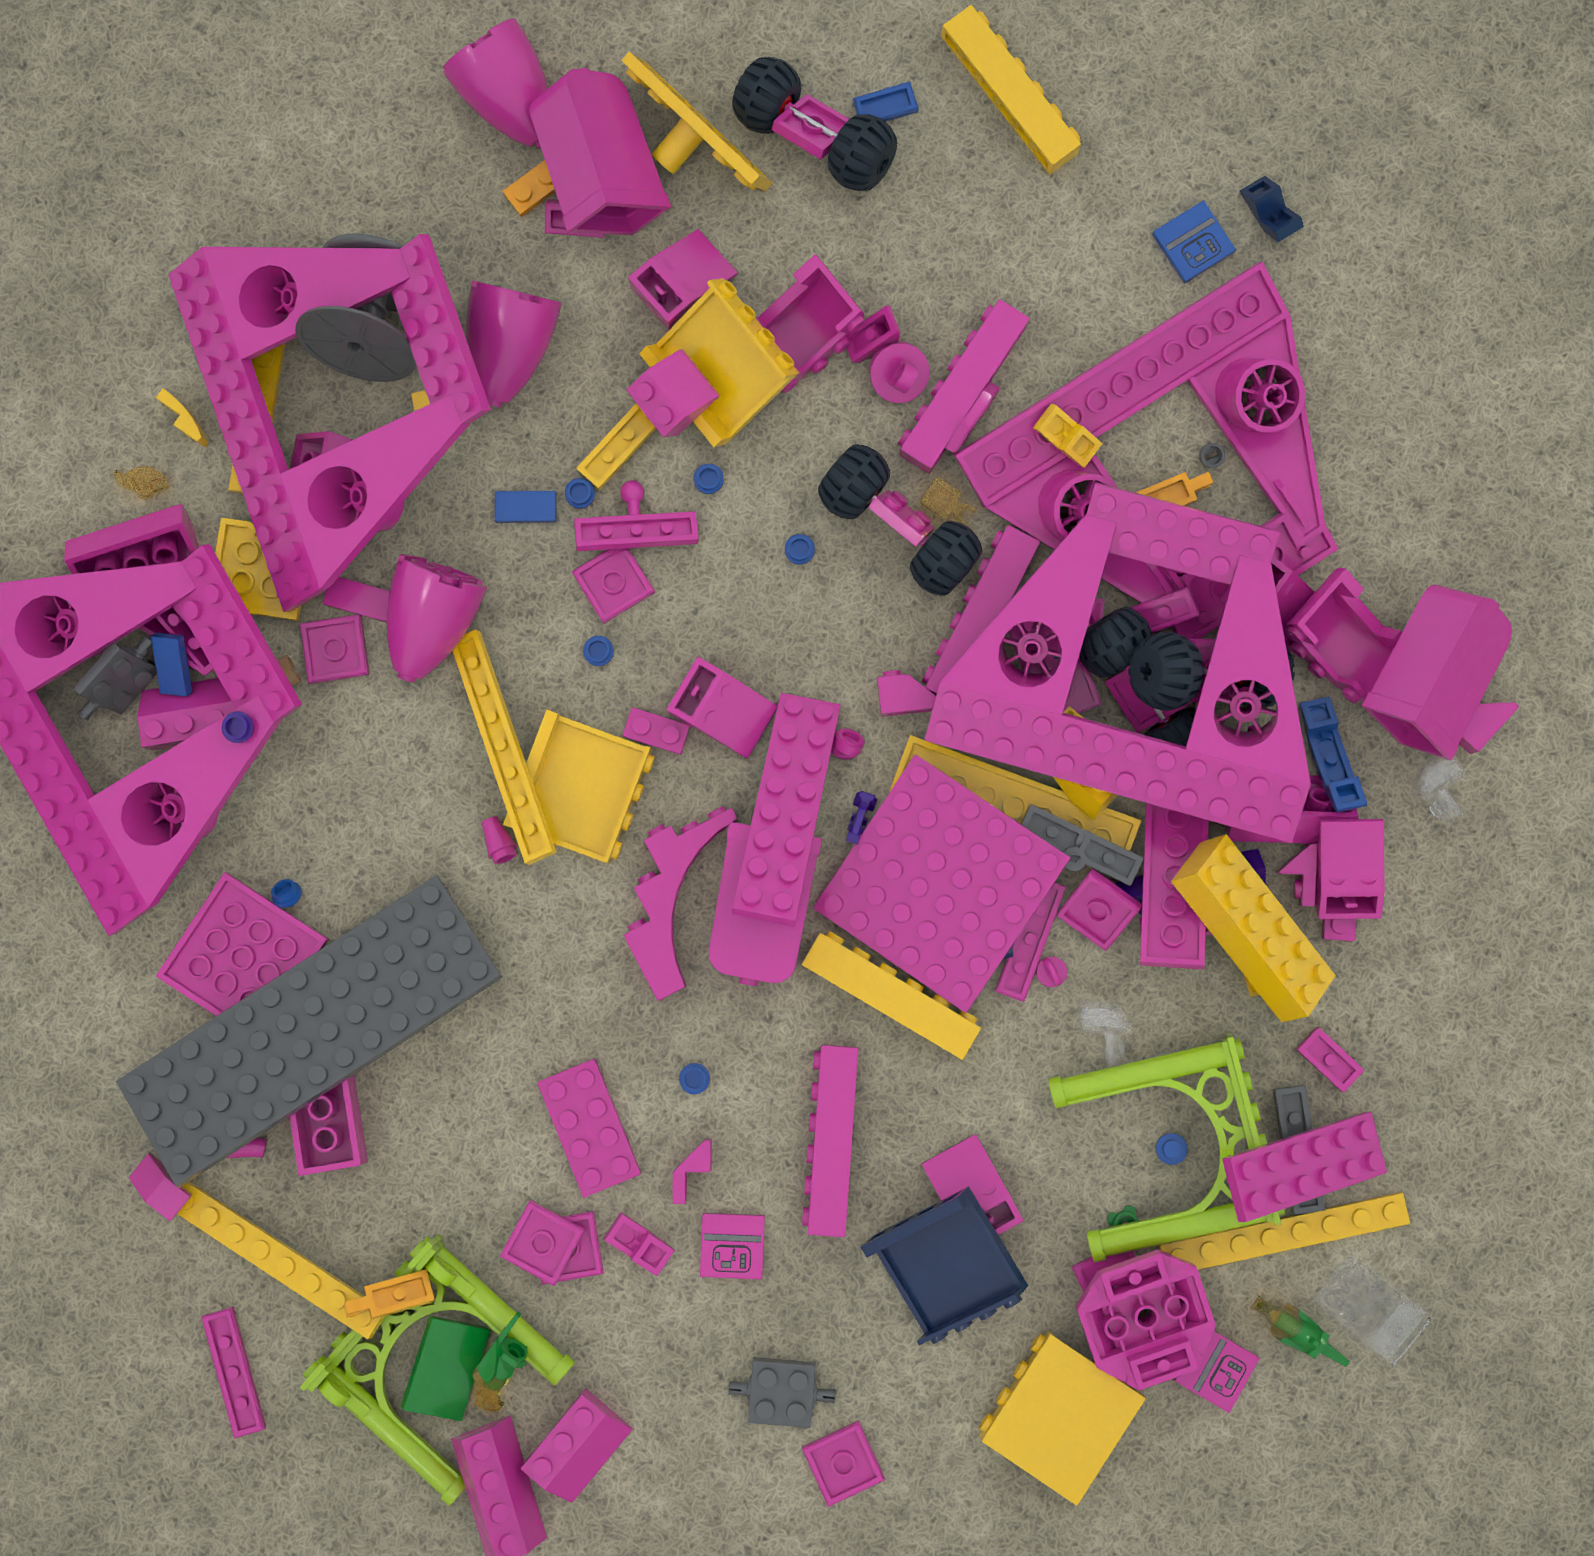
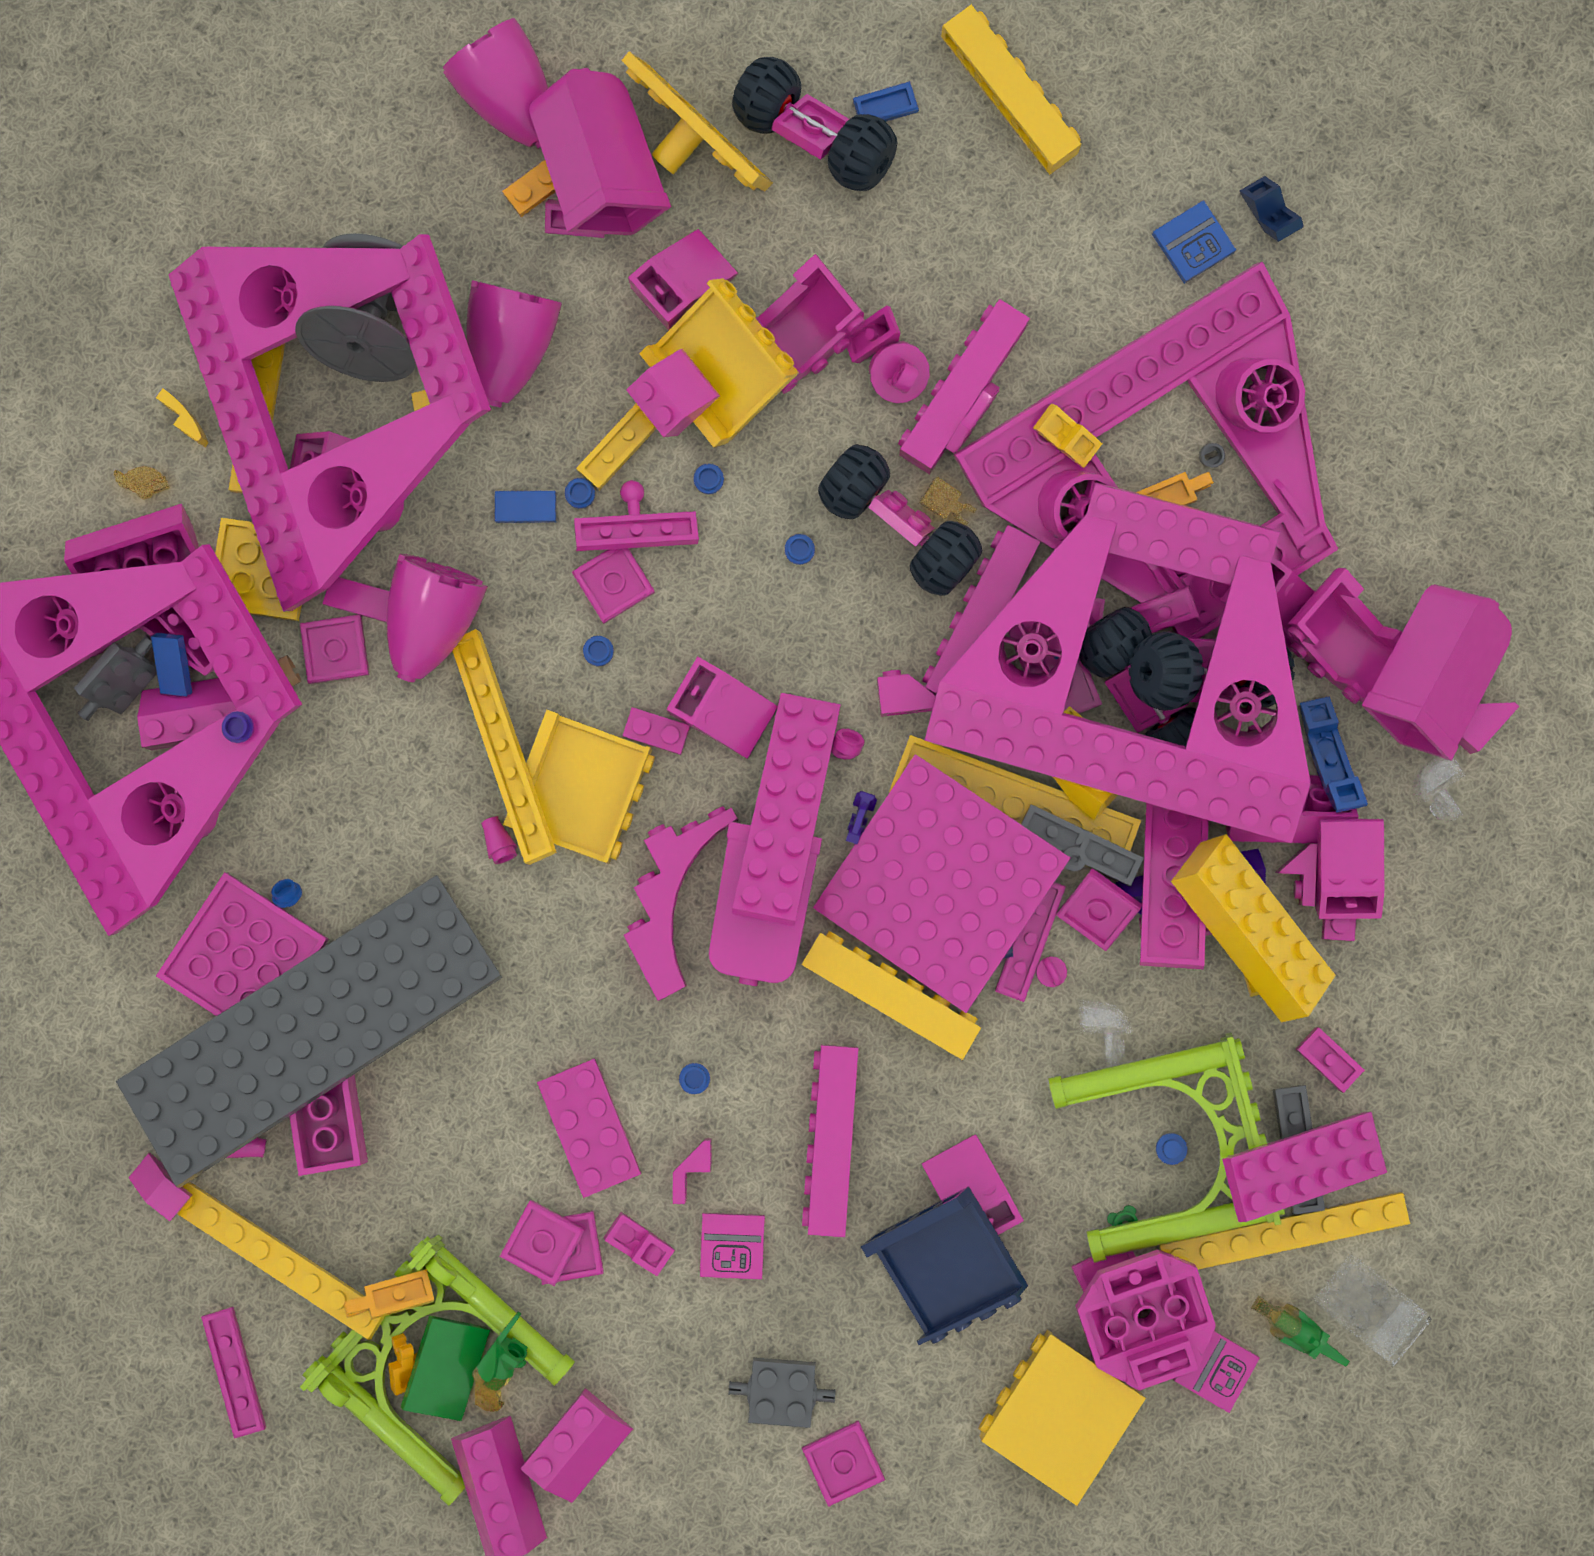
none -> light orange plate [388,1333,417,1396]

